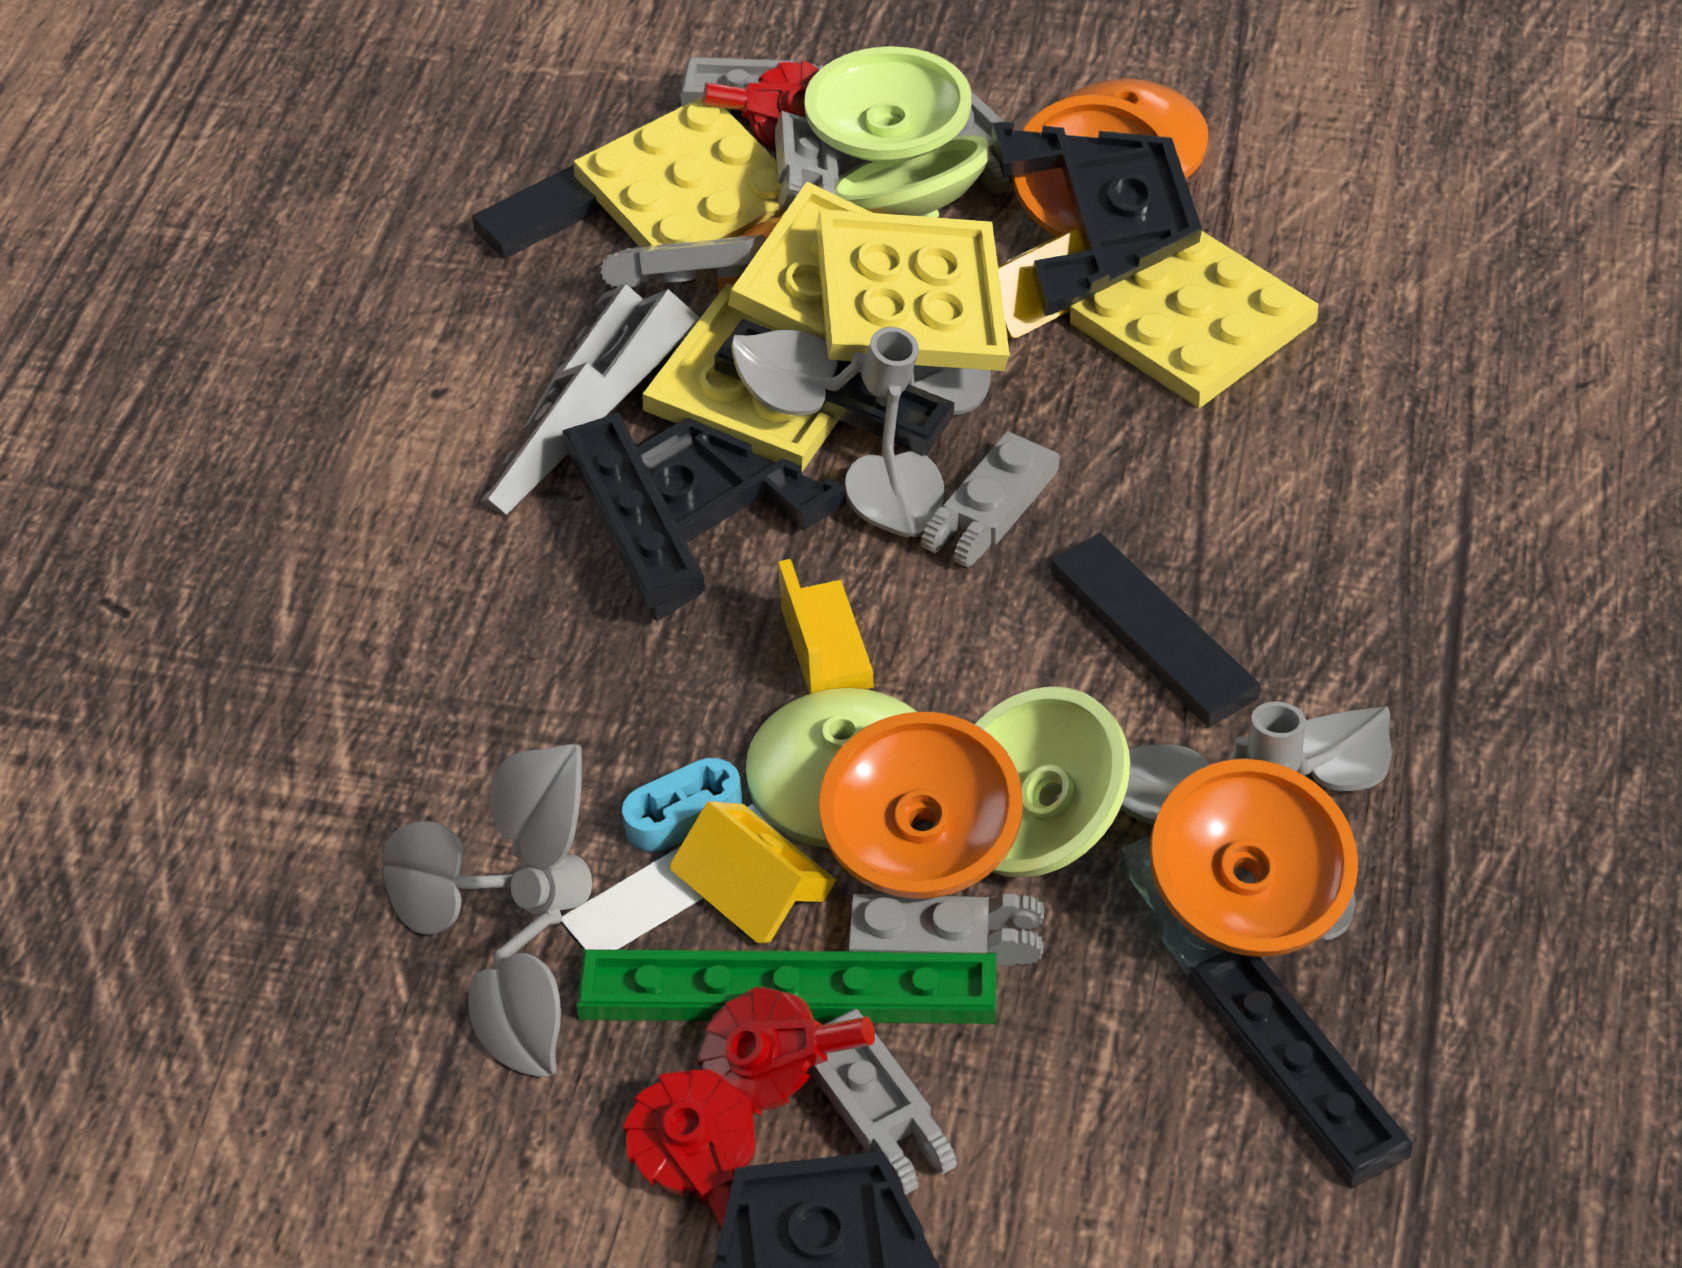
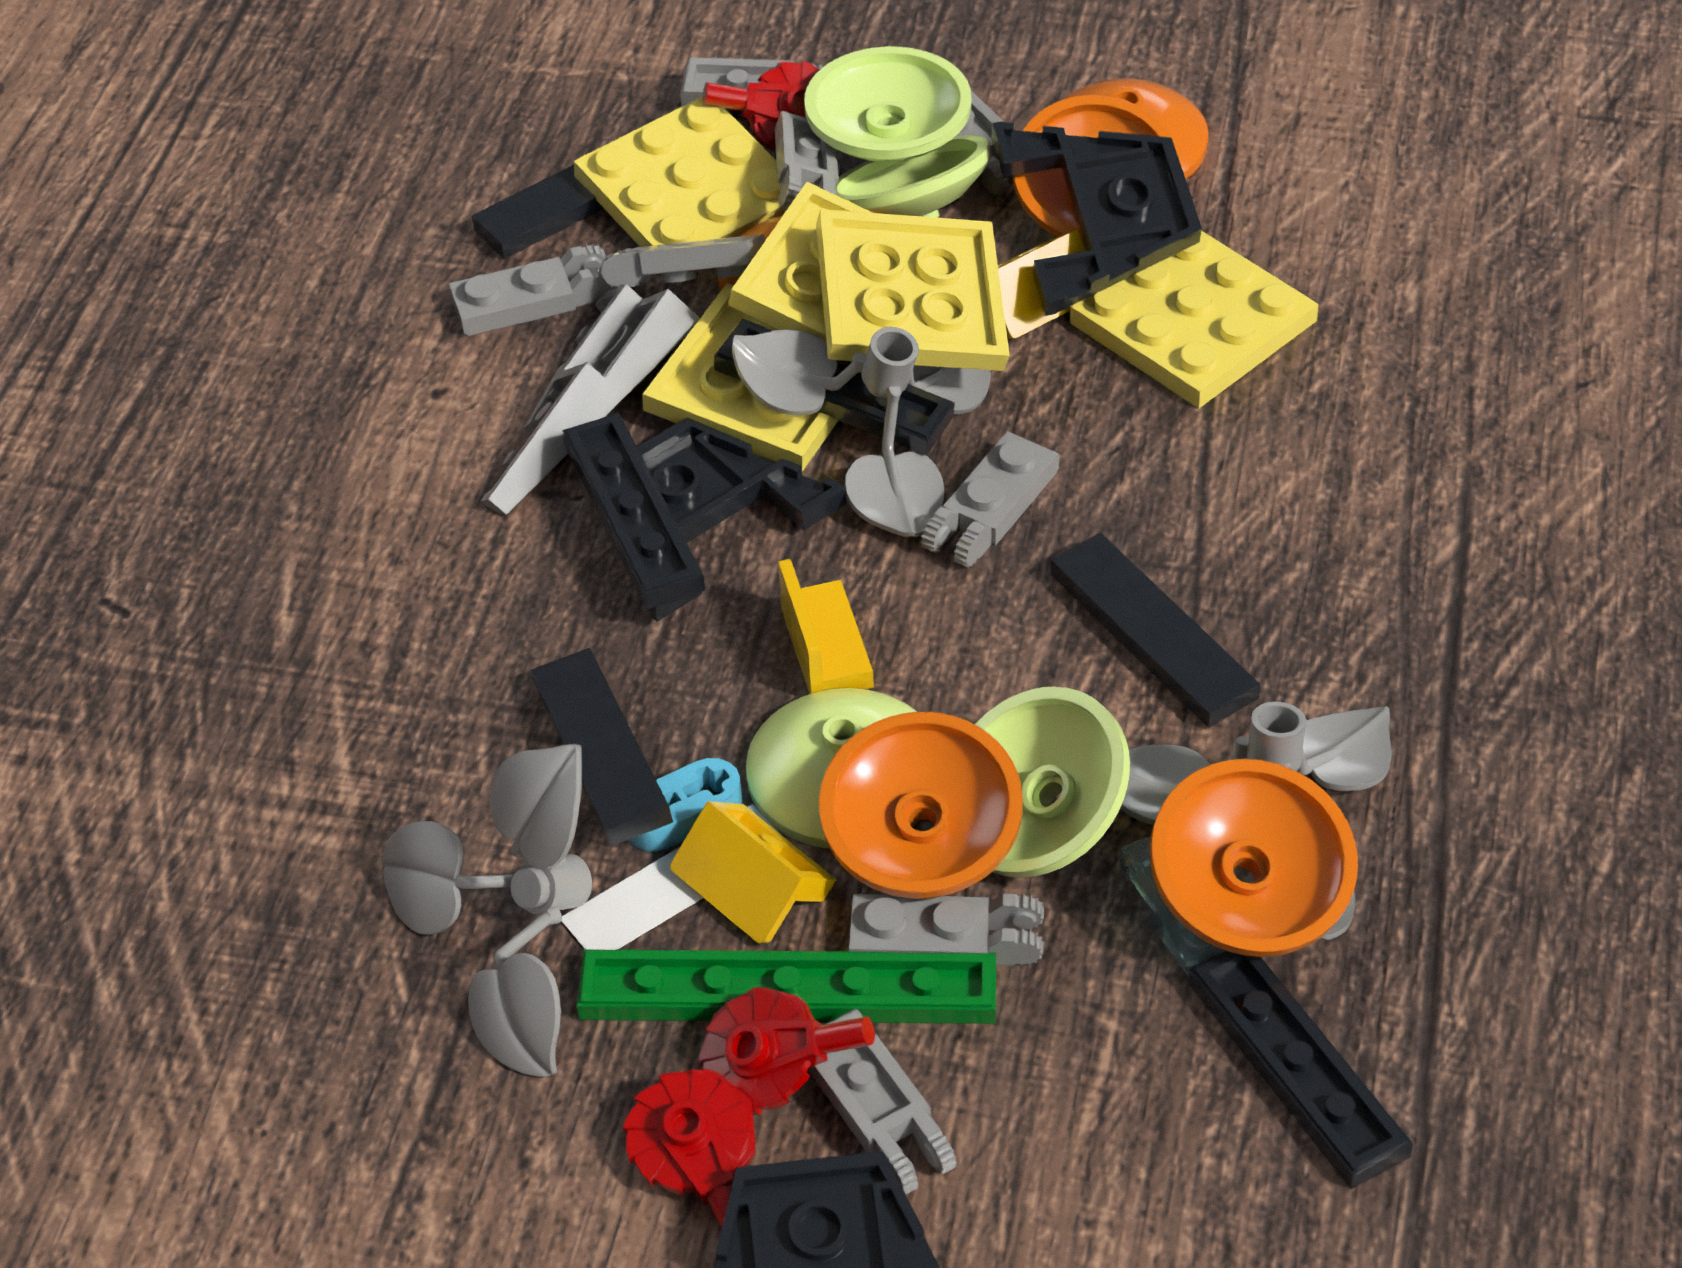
none -> light grey hinge [449,244,616,336]
none -> black tile [530,648,673,846]

